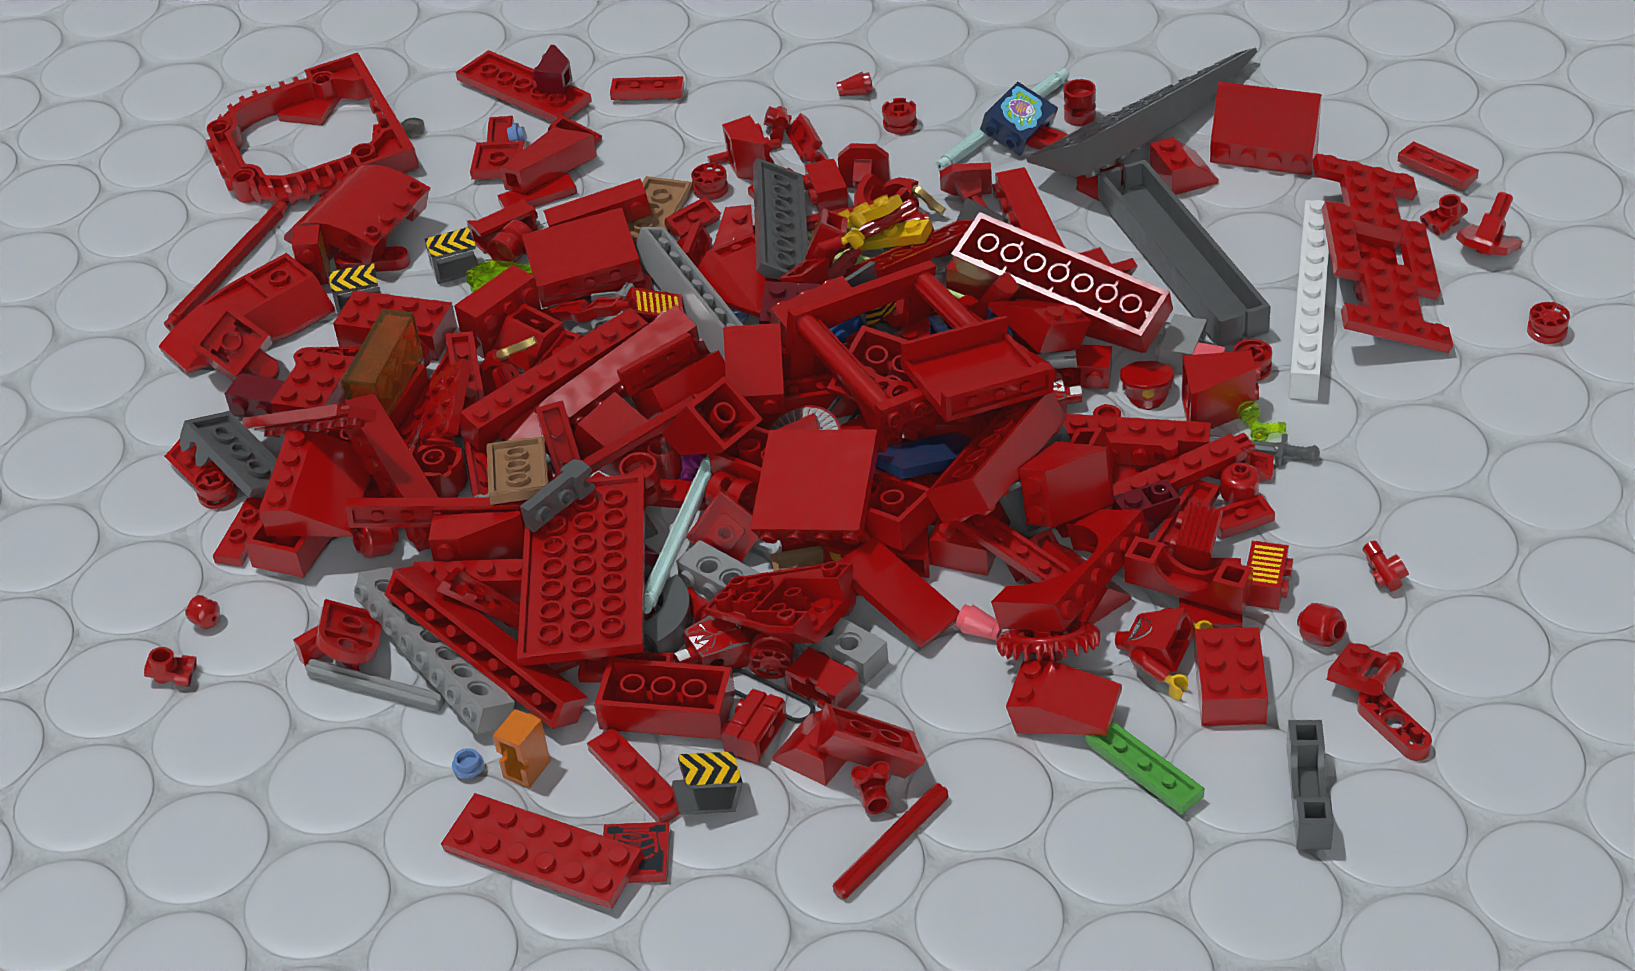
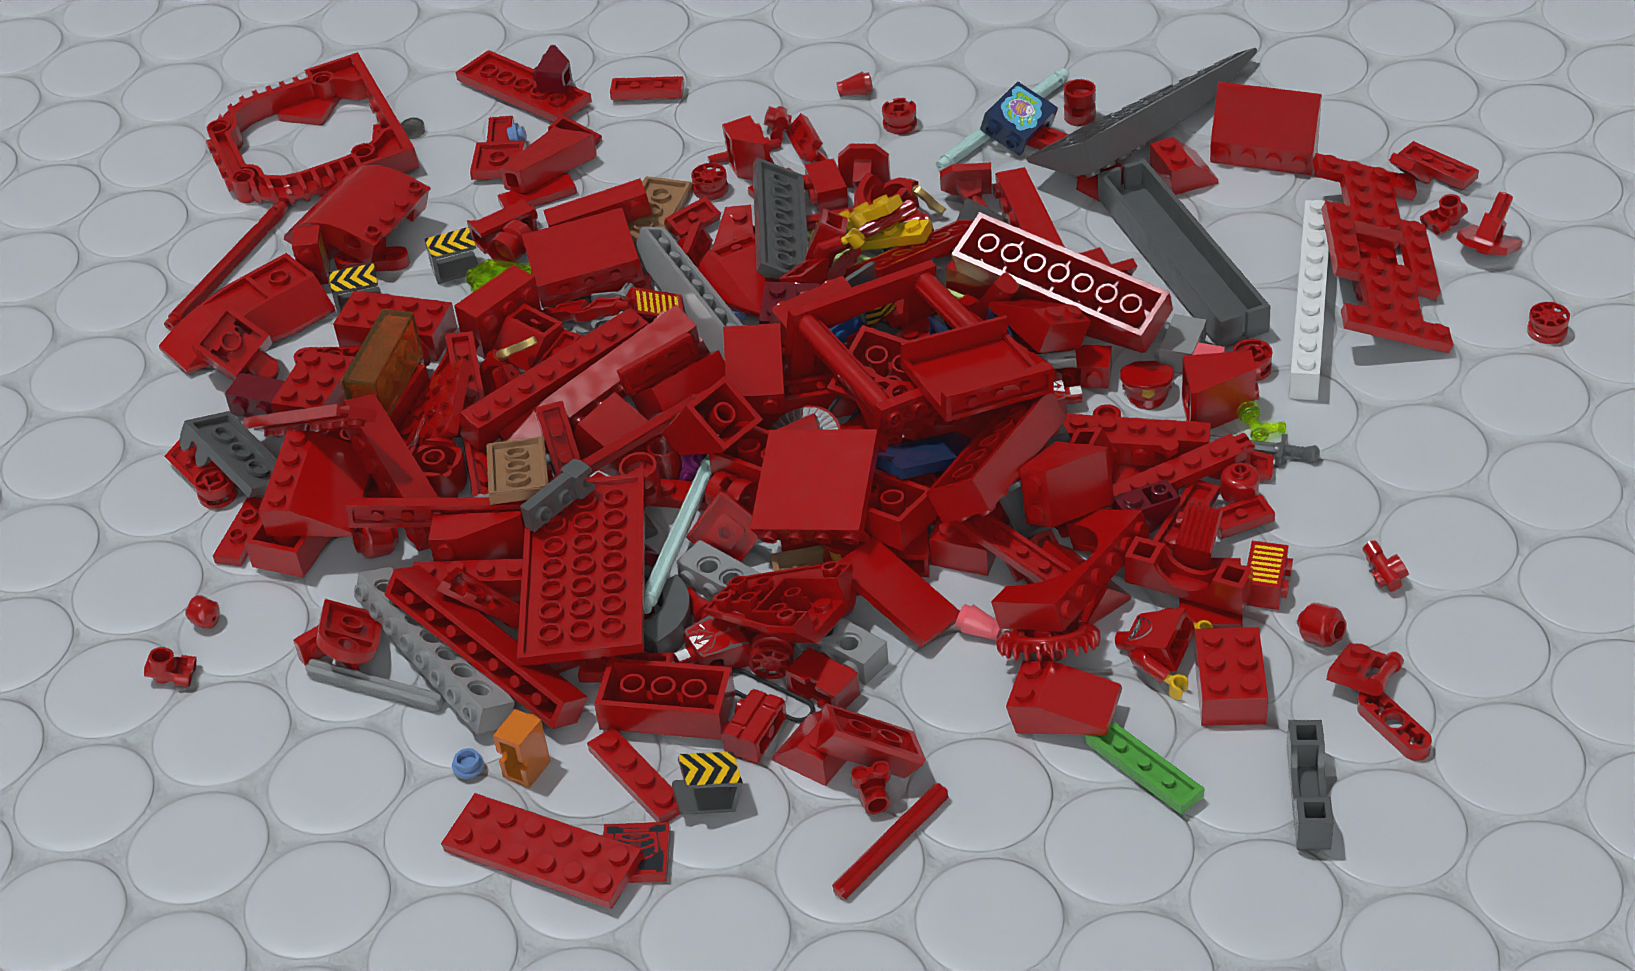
none -> red tile [1389,152,1433,185]

